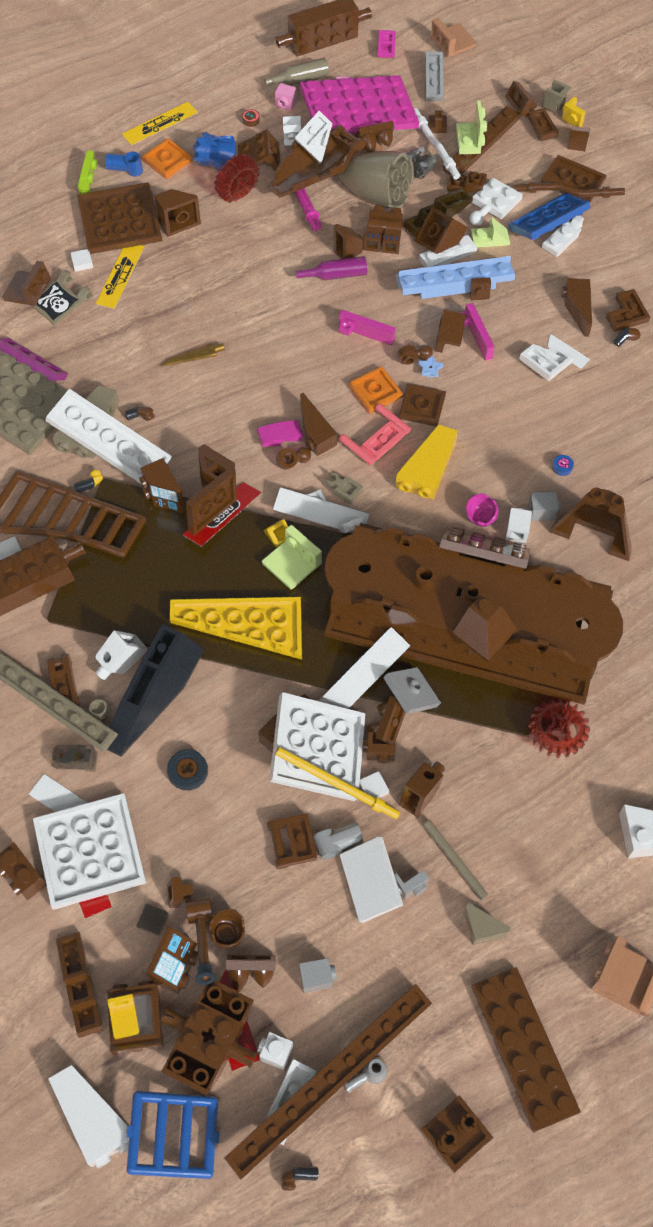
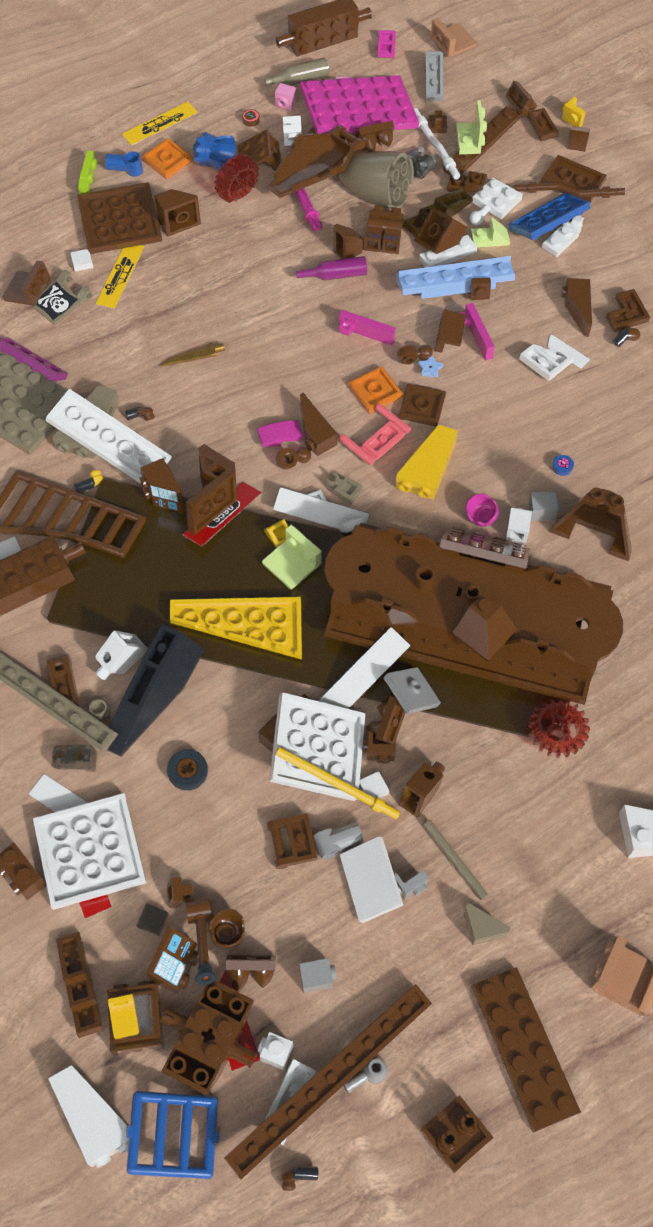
white wing [294,111,332,164] -> none
dark tan window [543,79,571,112] -> none

